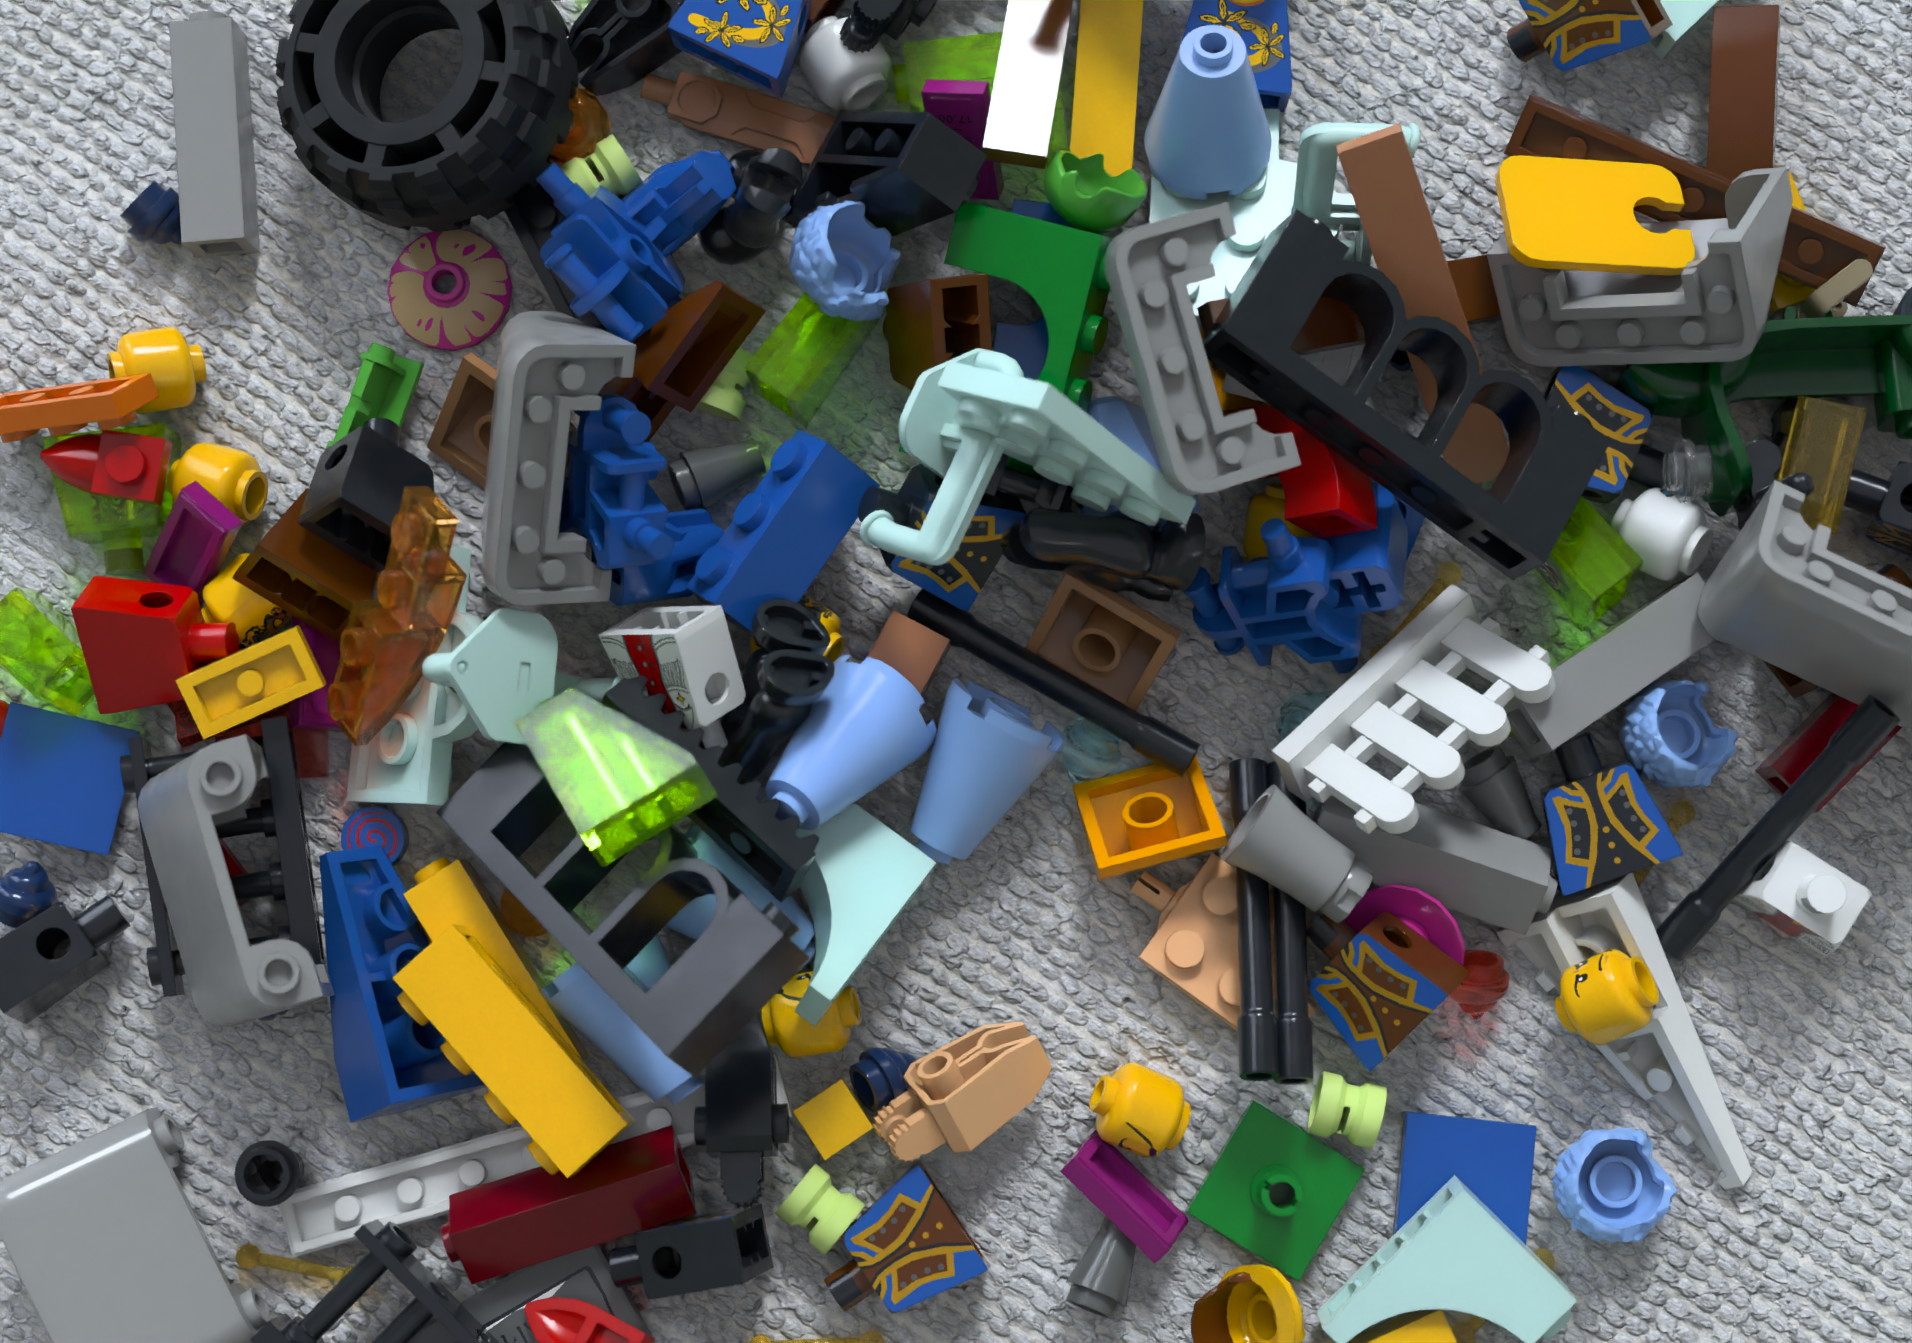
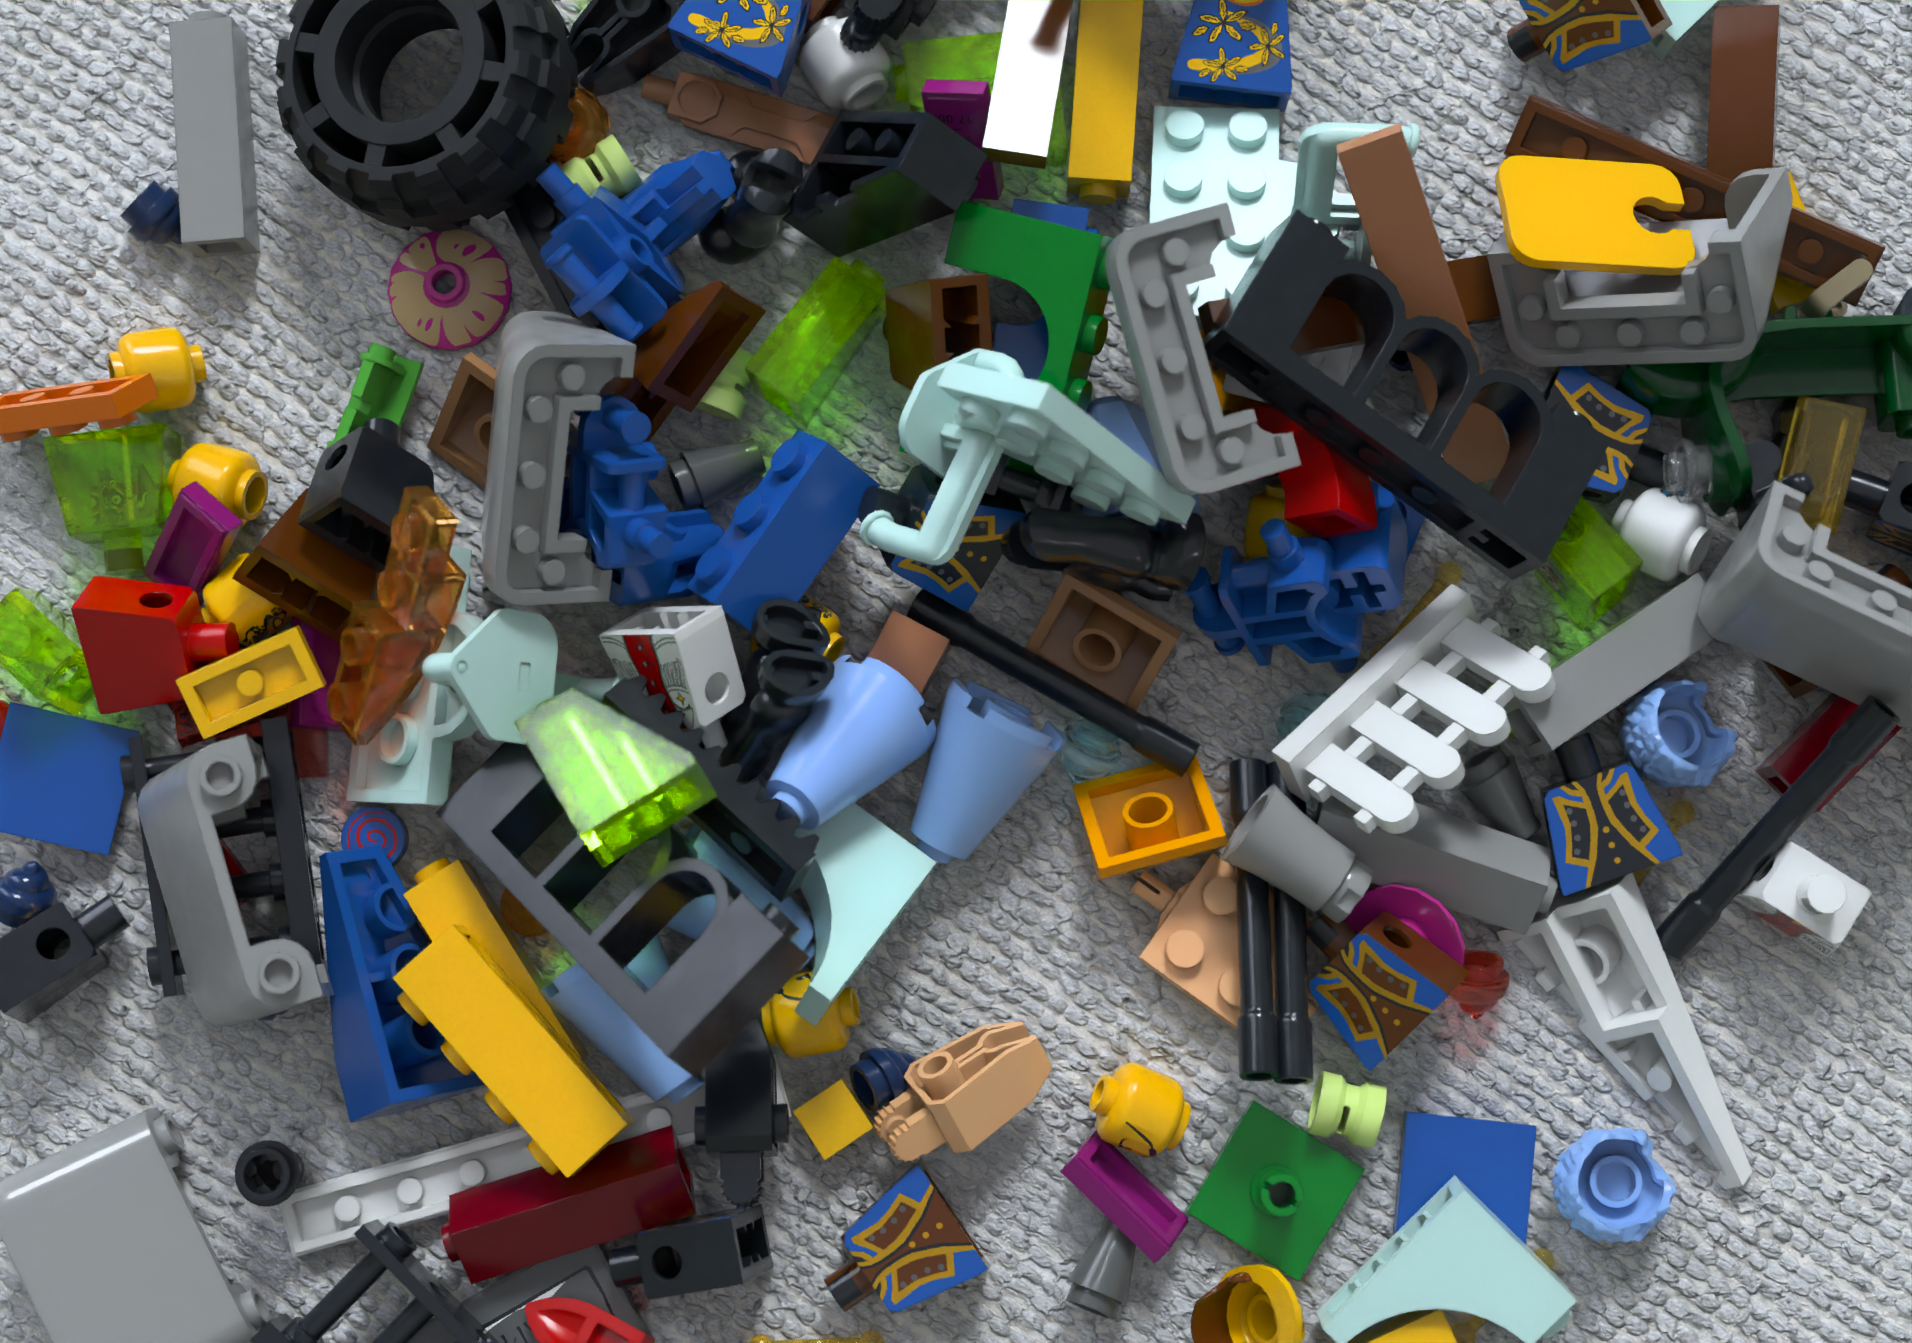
red plate [40,430,173,506] -> none
clear yellow hinge [235,1244,354,1282] -> none
yellowish green wheel [774,1163,865,1255] -> none
light blue hair [788,200,901,321] -> none
bright green hair [1044,150,1148,234] -> none
light blue cone [1144,25,1272,200] -> none
yellow head [1555,949,1659,1045] -> none

